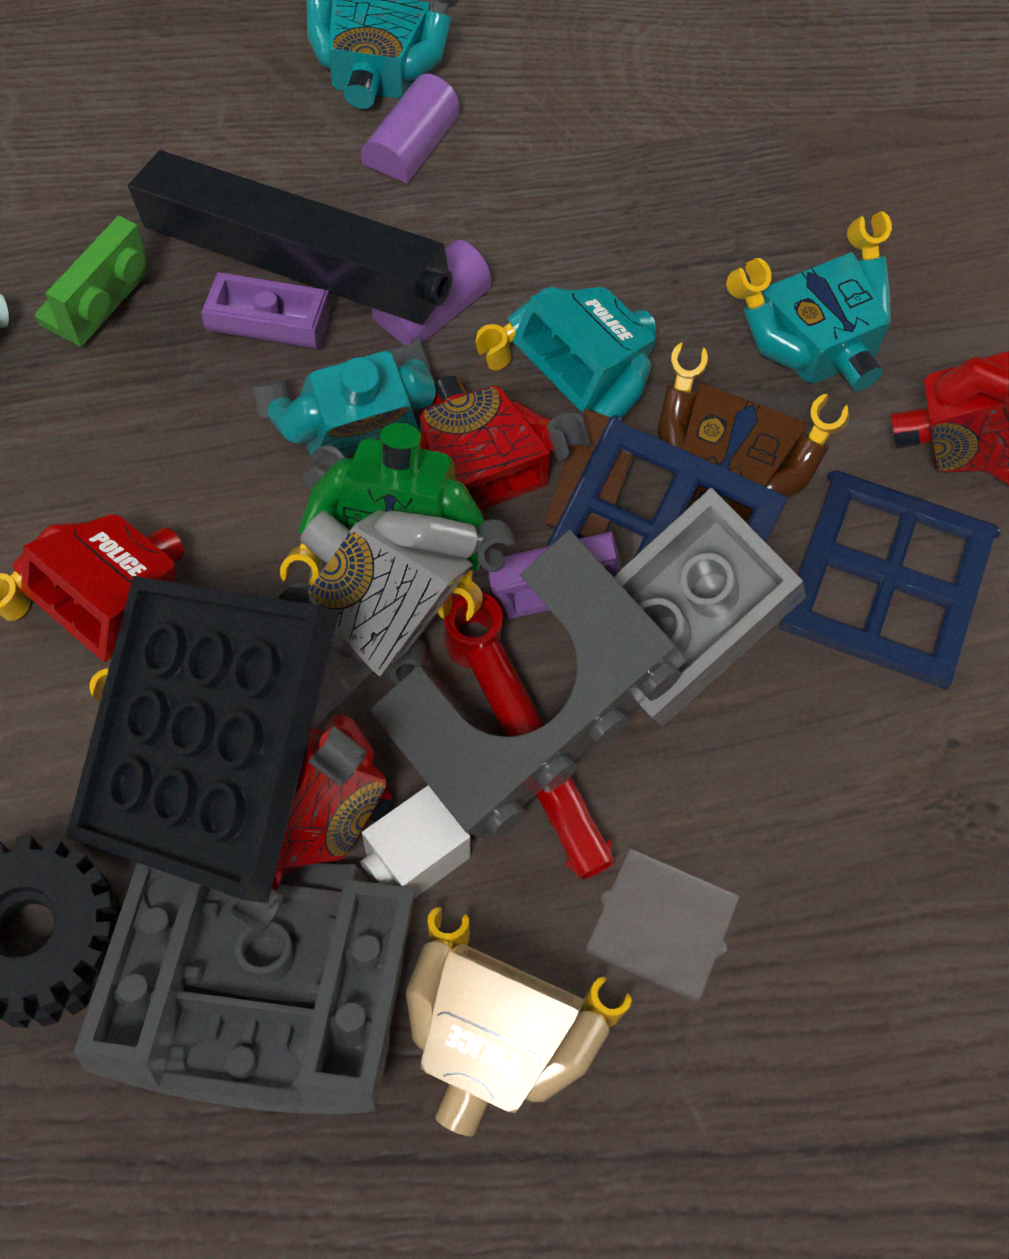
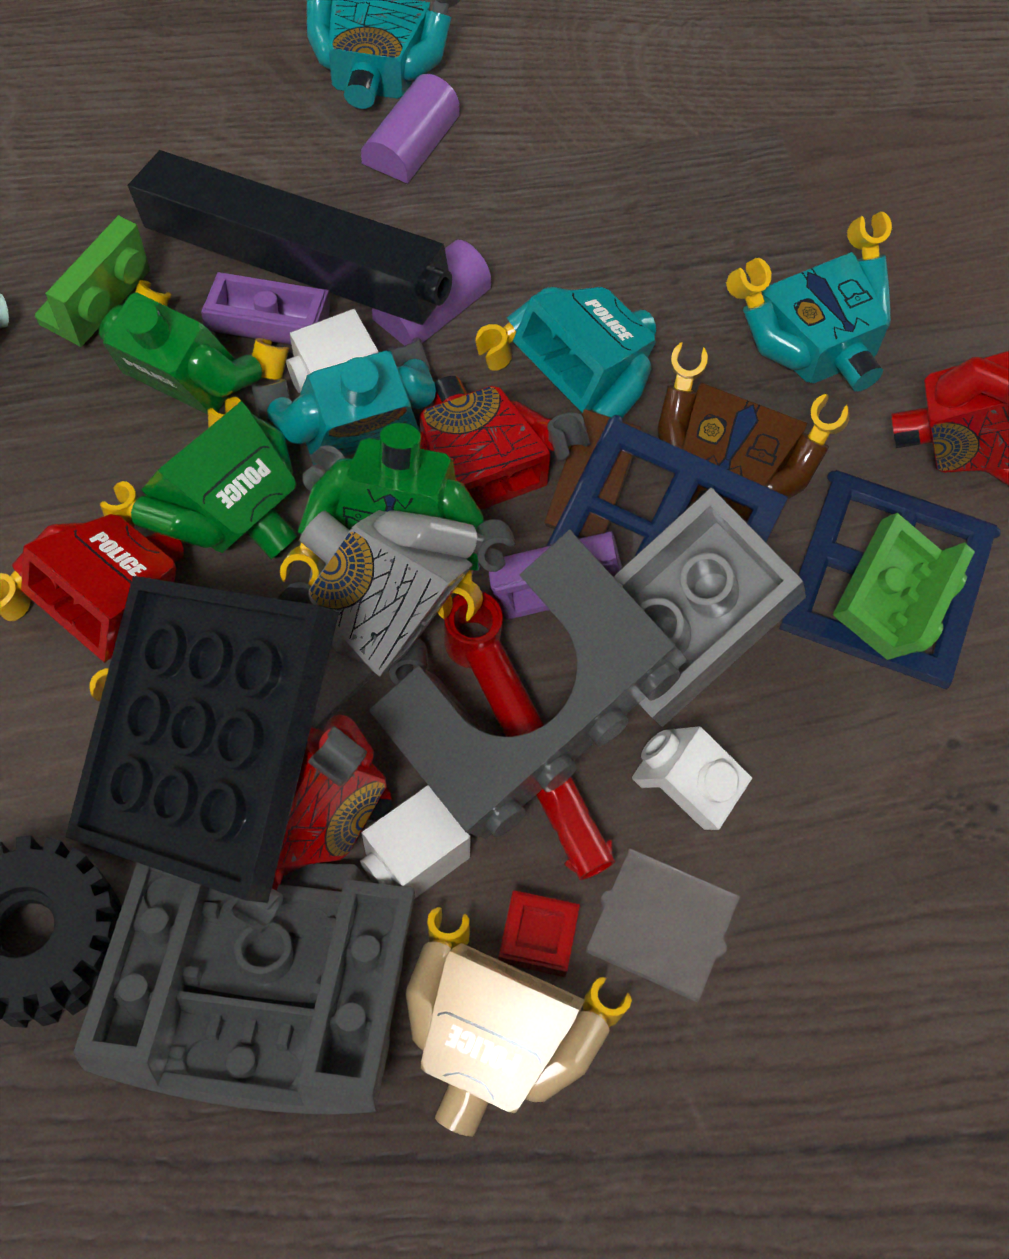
none -> green torso [99,280,289,415]
none -> green torso [100,397,298,560]
none -> white brick [286,309,379,393]
none -> red tile [498,890,580,977]
none -> white bracket [632,726,752,830]
none -> bright green bracket [832,513,975,660]

